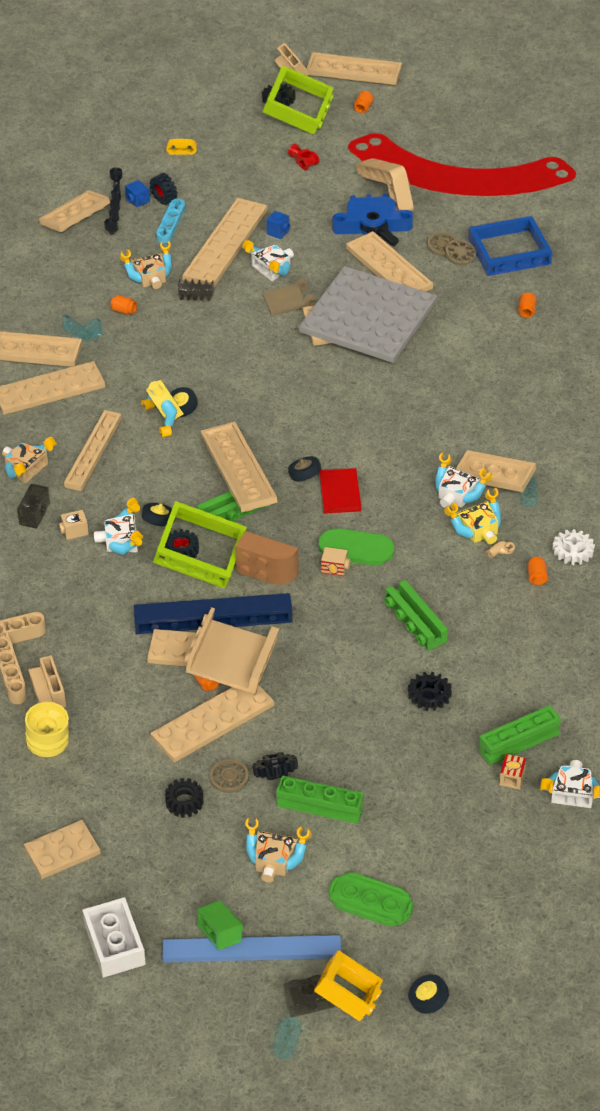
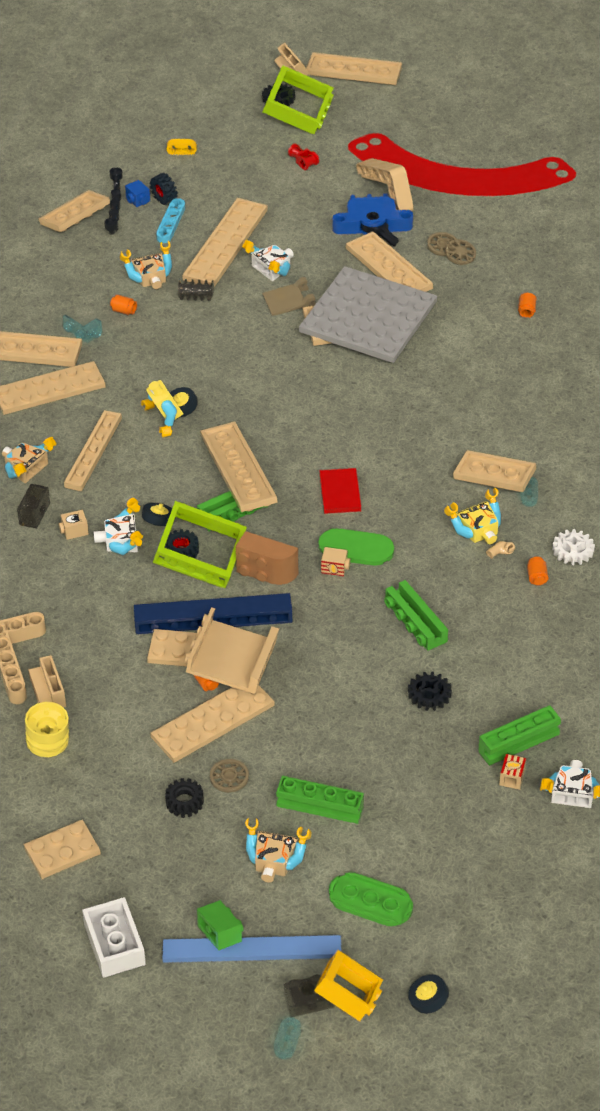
black gear [252,752,298,780] -> none
blue brick [266,211,290,239] -> none
black wheel [288,456,321,481] -> none
orange brick [354,91,374,113] -> none
torso [435,453,493,508] -> none
blue window [468,216,552,276] -> none

